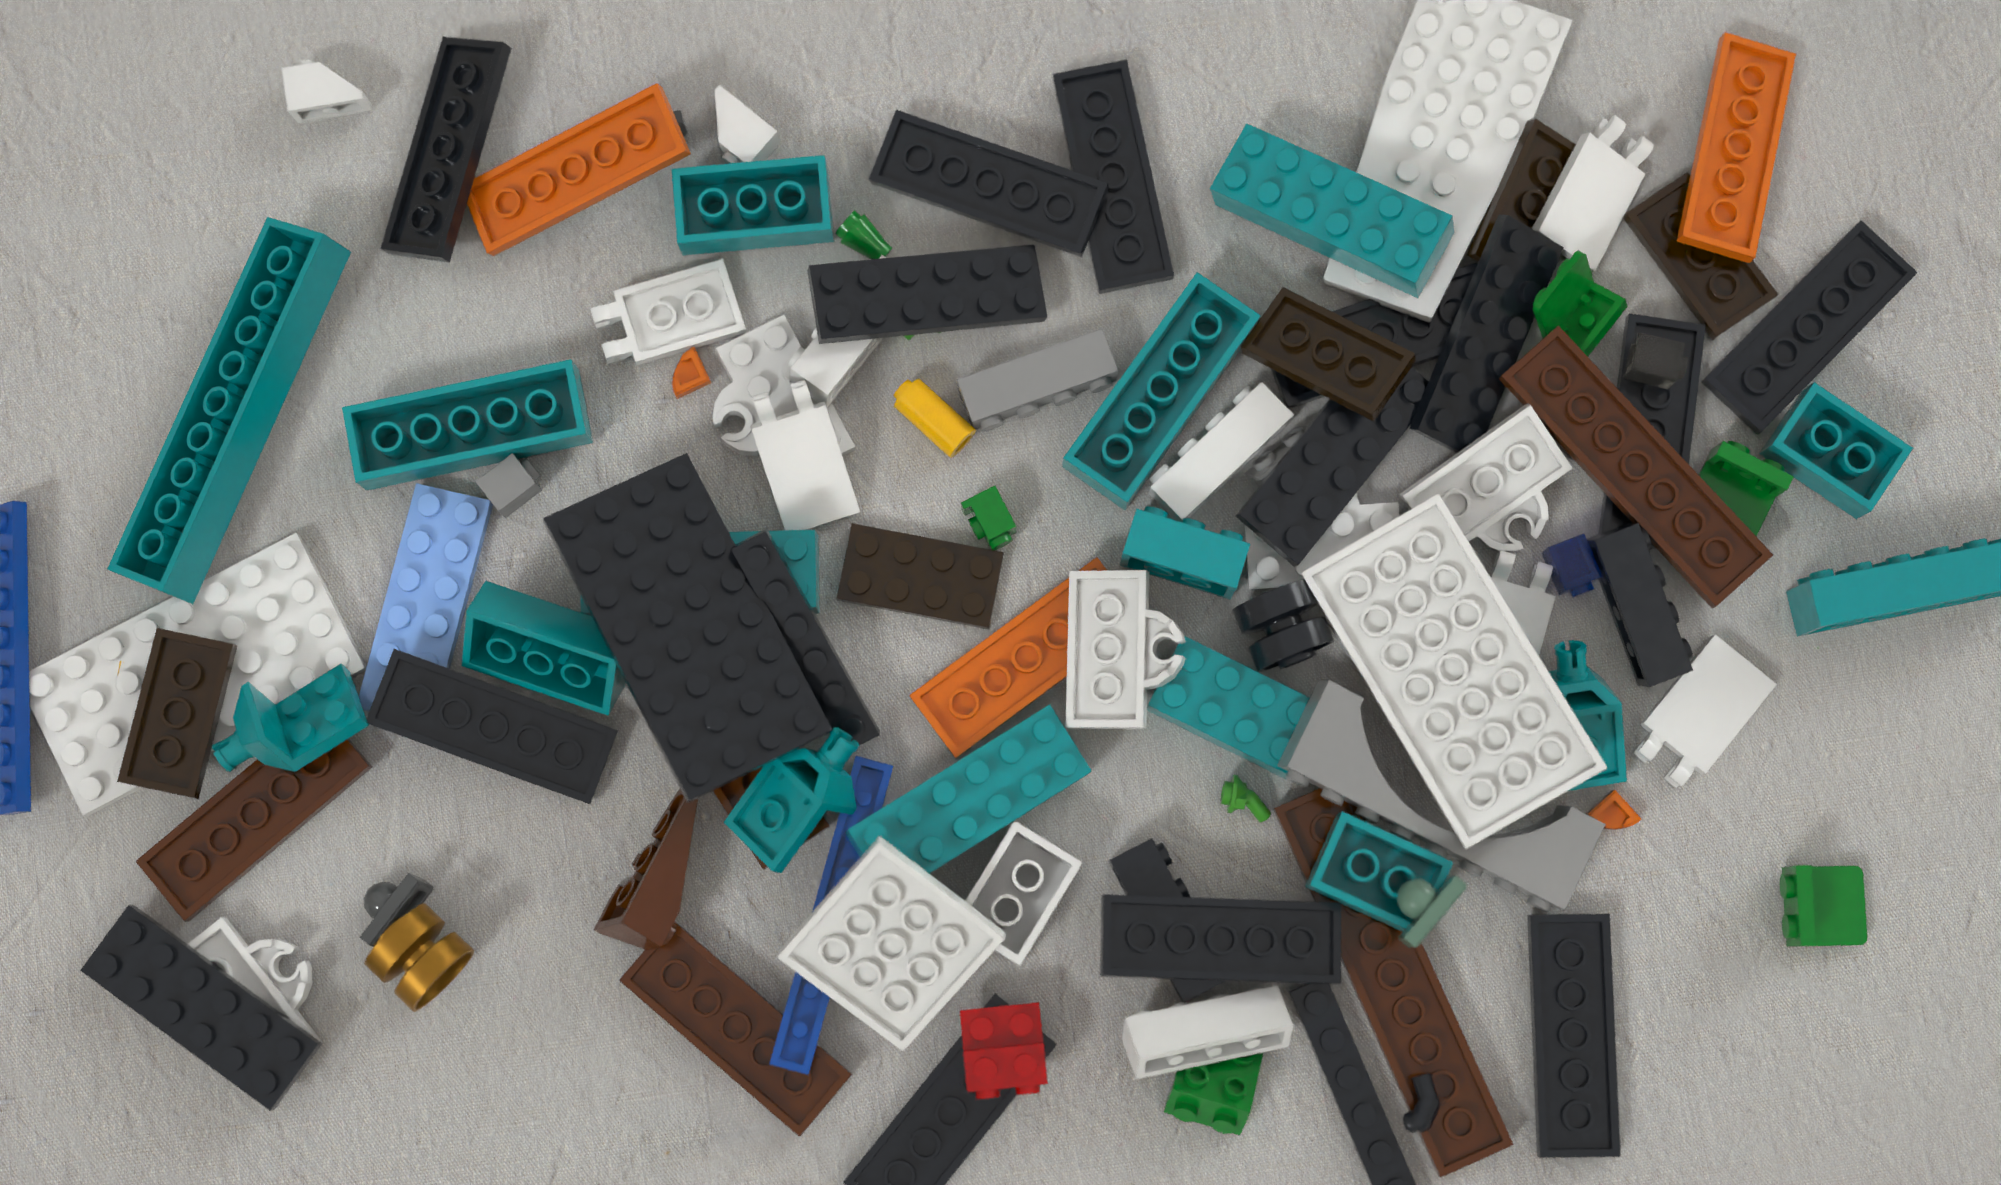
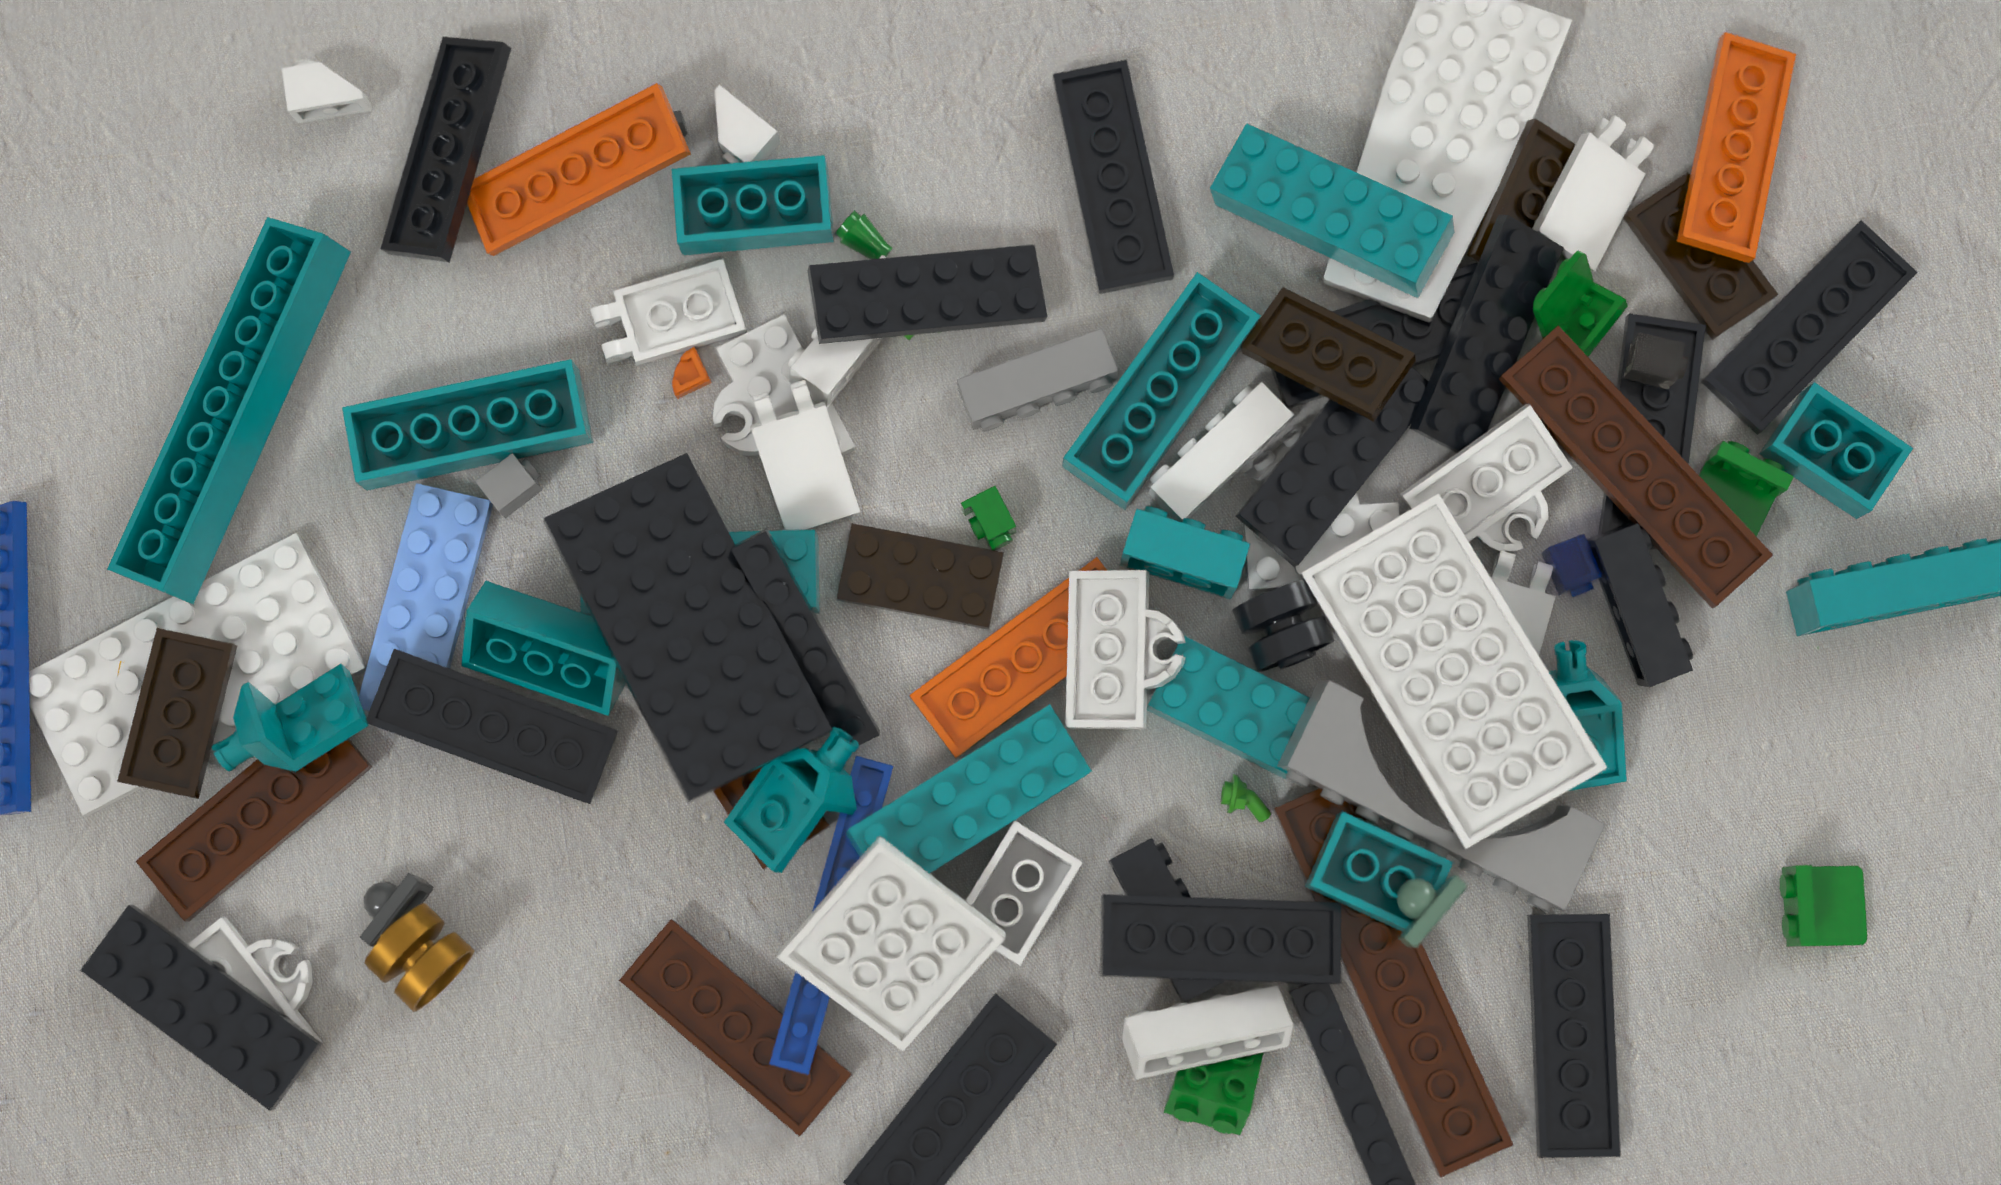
reddish brown wedge [593,789,698,950] -> none
black plate [869,110,1109,257] -> none
yellow brick [893,378,976,458] -> none
red plate [960,1002,1048,1099] -> none
black arm [1403,1072,1440,1133] -> none
orange tile [1586,790,1642,830] -> none
white tile [1633,634,1777,788] -> none

